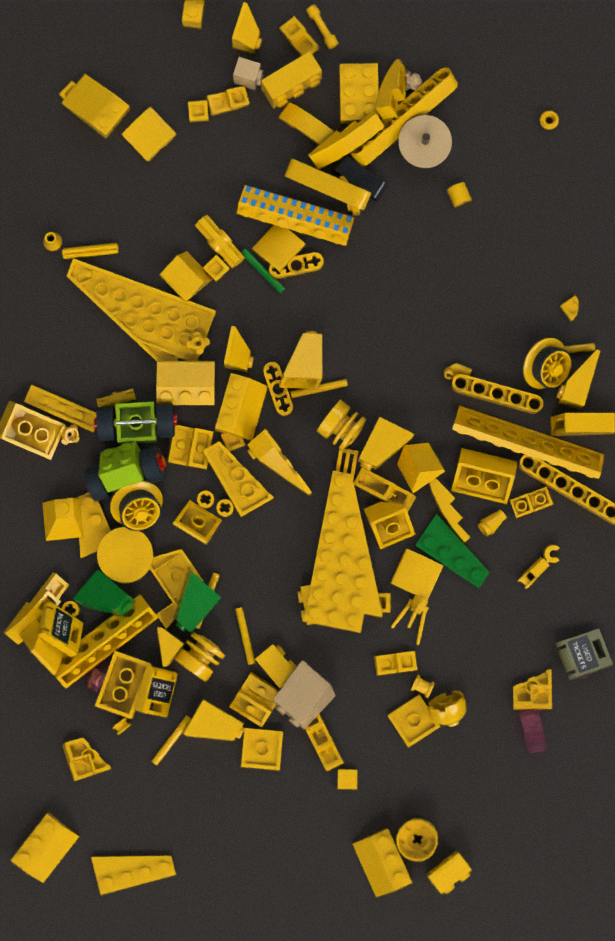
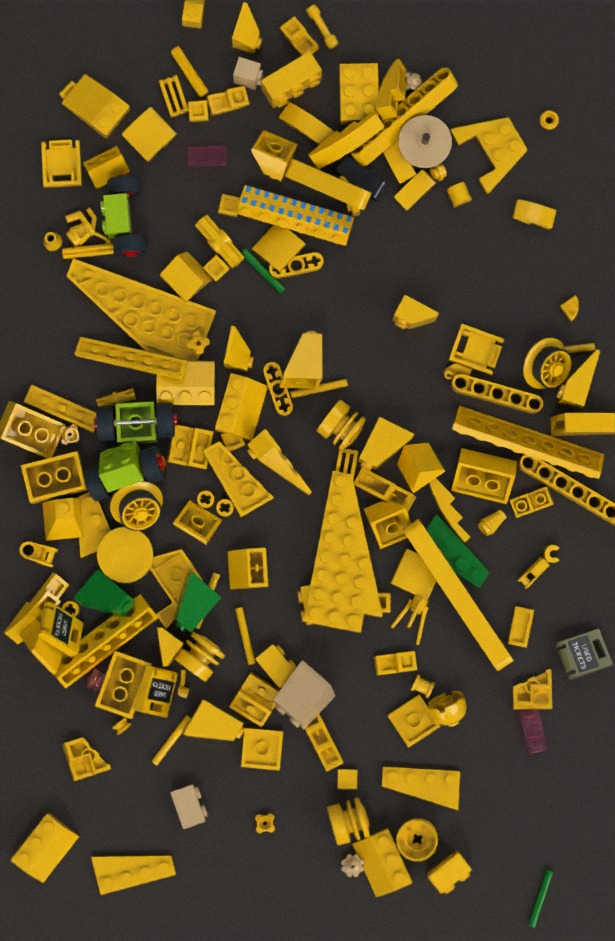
none -> yellow piece [19,541,58,568]
none -> yellow brick [21,451,87,504]
none -> yellow container [41,140,82,188]
none -> yellow piece [65,208,111,247]
none -> yellow tile [74,337,188,380]
none -> yellow panel [83,146,130,189]
none -> brick [100,174,148,257]
none -> yellow tile [159,75,189,118]
none -> yellow axle [171,46,208,97]
none -> tan brick [171,784,208,829]
none -> yellow hand [178,670,190,698]
none -> clear pink slope [186,146,227,167]
none -> yellow tile [218,194,240,217]
none -> yellow slope [228,548,268,590]
none -> yellow slope [251,130,298,181]
none -> yellow plate [255,813,275,833]
none -> yellow wheel [327,797,370,846]
none -> tan plant [341,854,364,877]
none -> yellow wing [382,767,460,810]
none -> yellow slope [383,139,417,184]
none -> yellow slope [393,295,439,330]
none -> yellow slope [394,169,436,210]
none -> yellow beam [402,519,513,672]
none -> yellow plate [430,163,447,181]
none -> yellow container [448,324,505,375]
none -> yellow wing [450,117,528,194]
none -> yellow tile [507,606,534,648]
none -> yellow slope [512,199,556,229]
none -> green bar [528,870,554,928]

